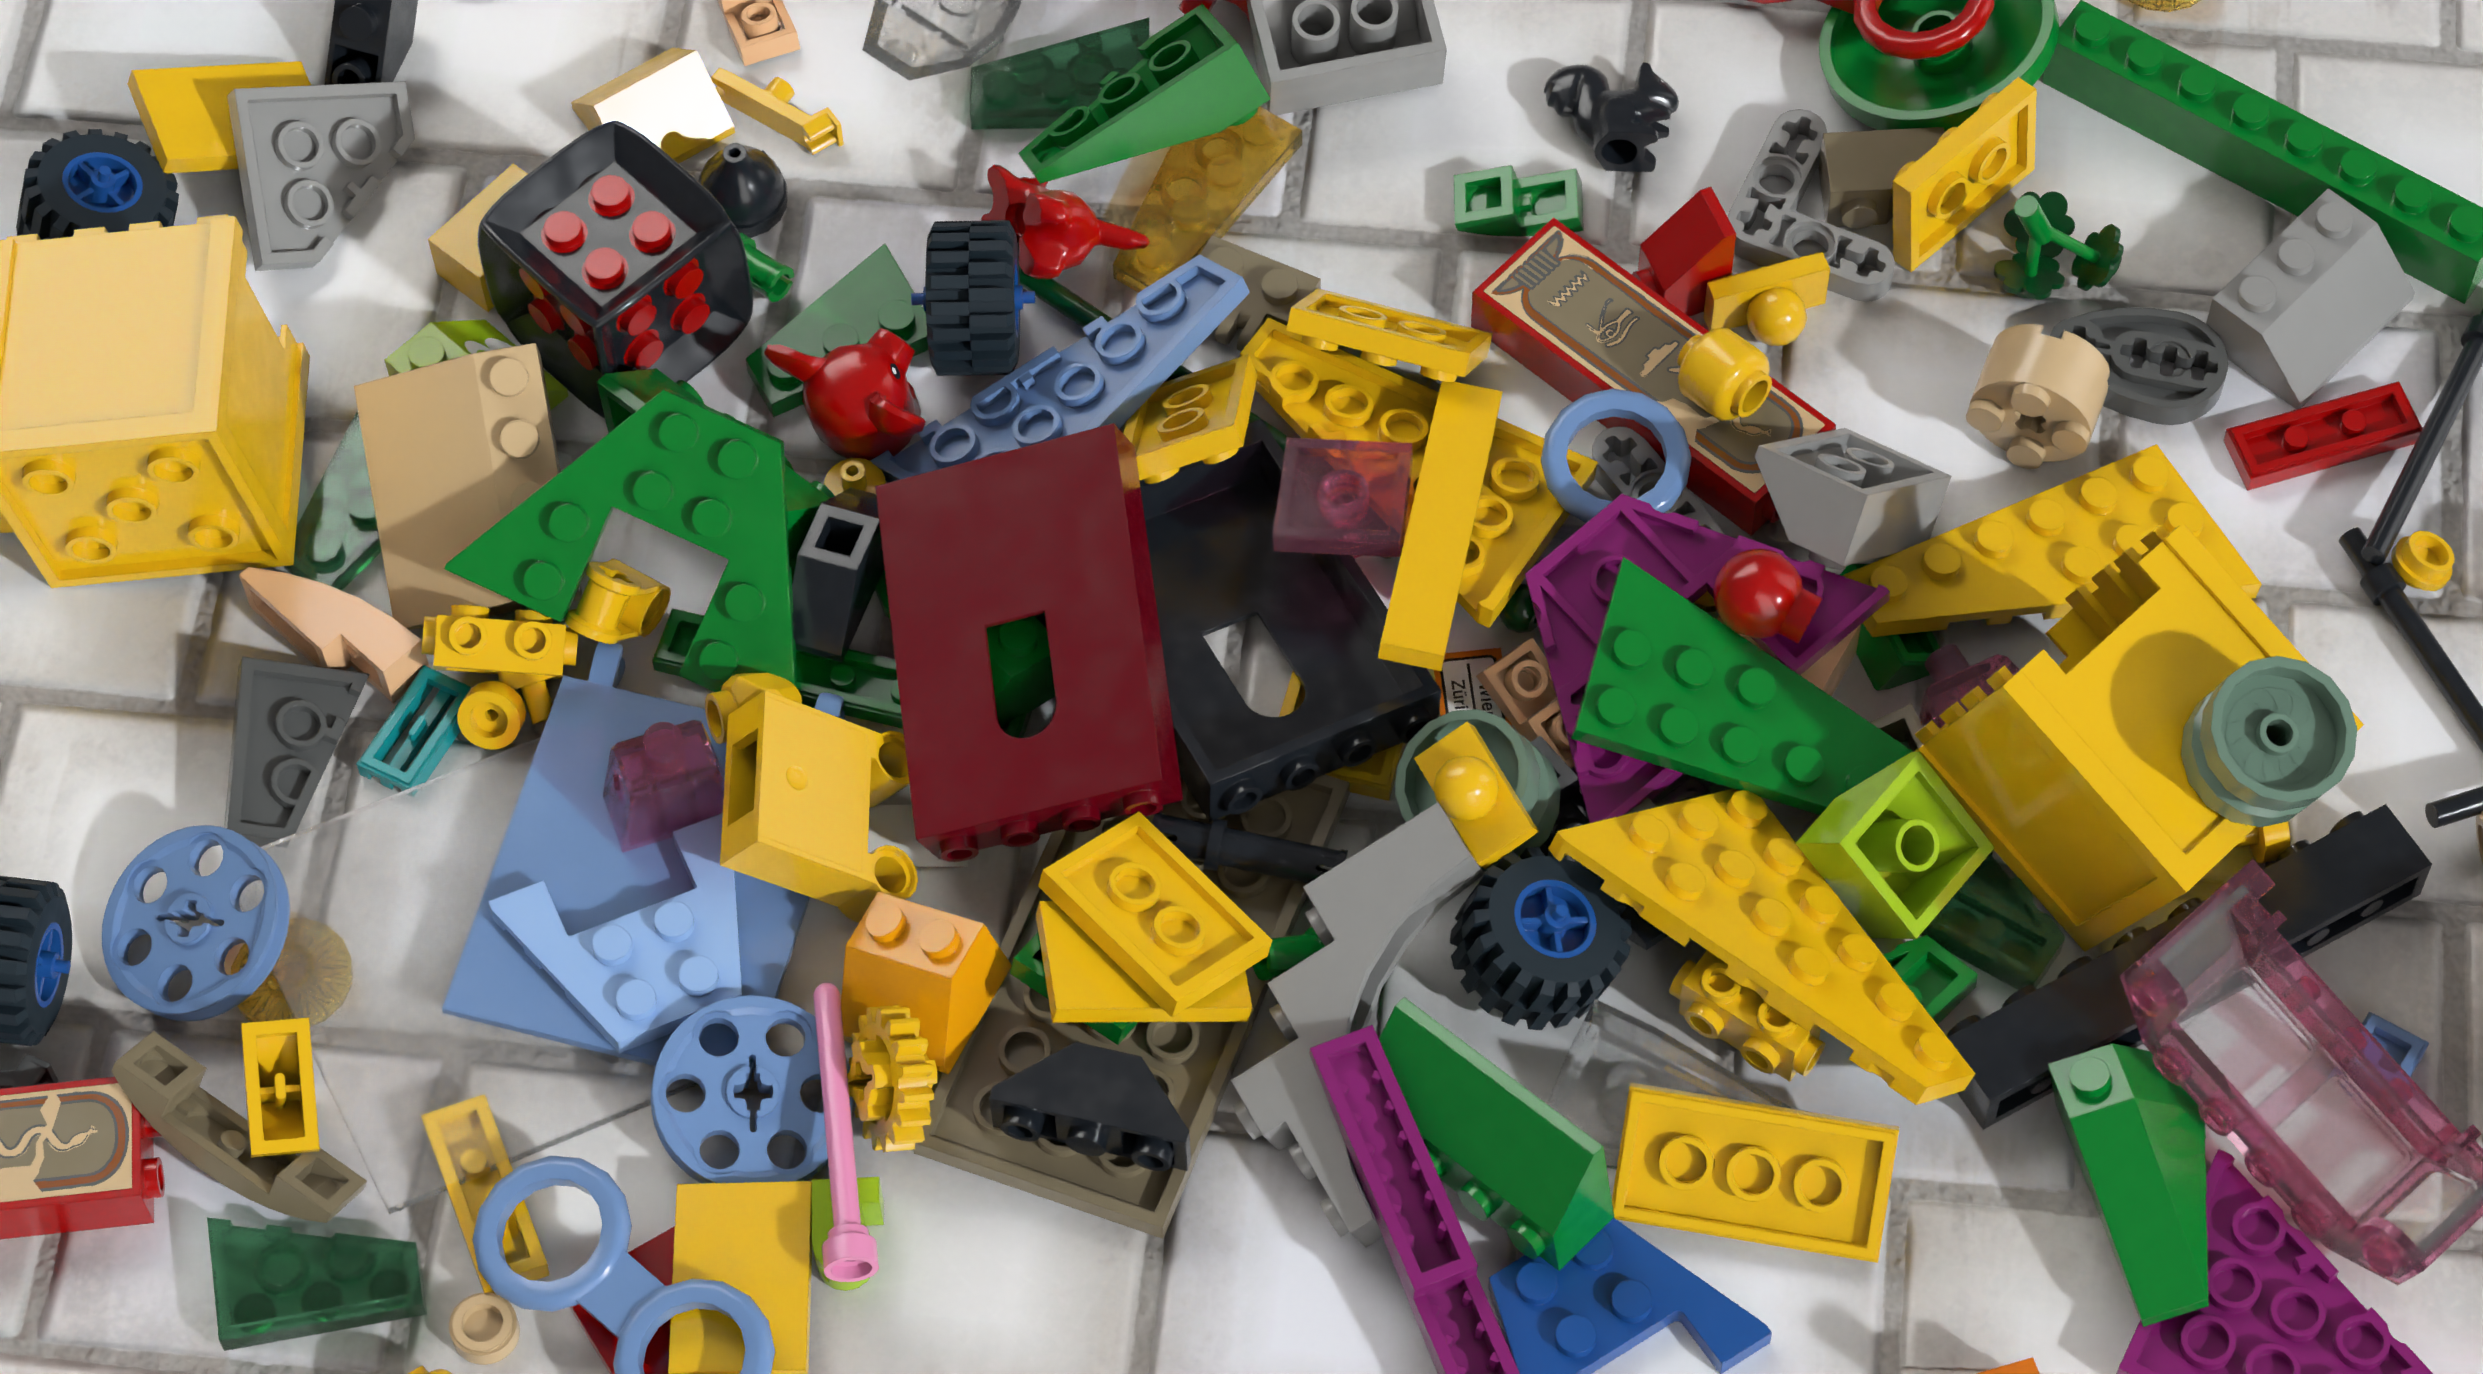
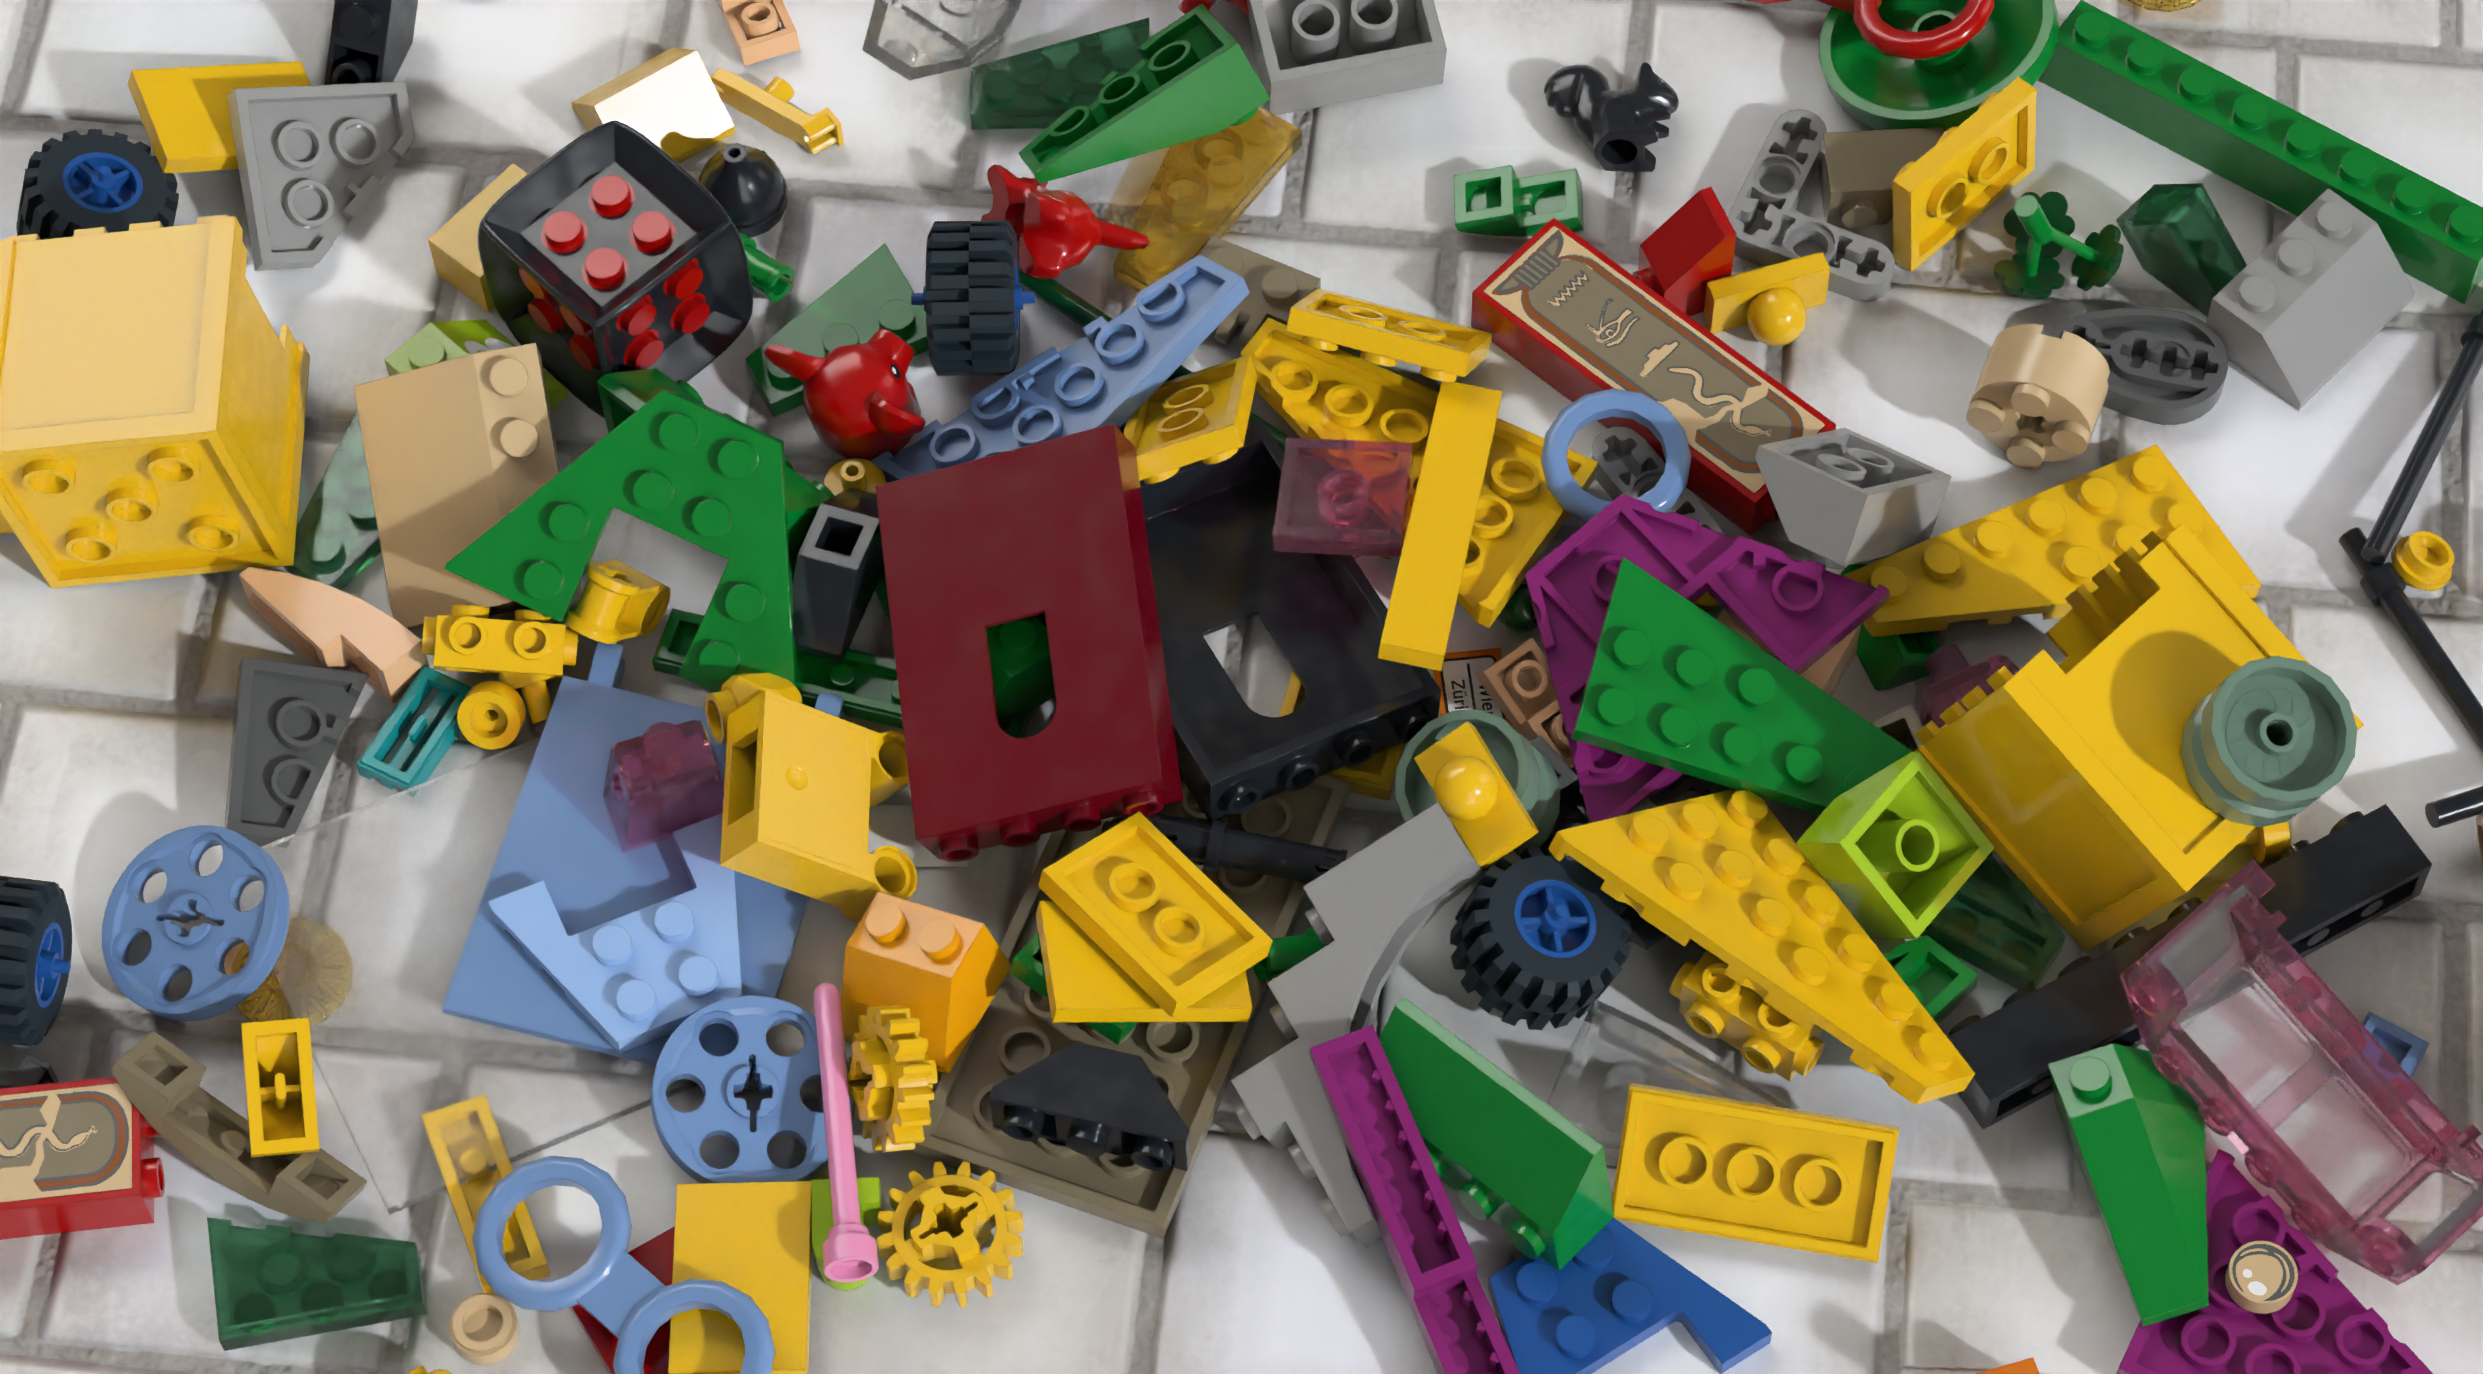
yellow head [1677,328,1772,421] -> none
red piece [1713,549,1823,644] -> none
red tile [2223,381,2423,491] -> none
none -> yellow gear [877,1161,1024,1308]
none -> clear green slope [2116,183,2247,317]
none -> tan tile [2225,1241,2298,1314]

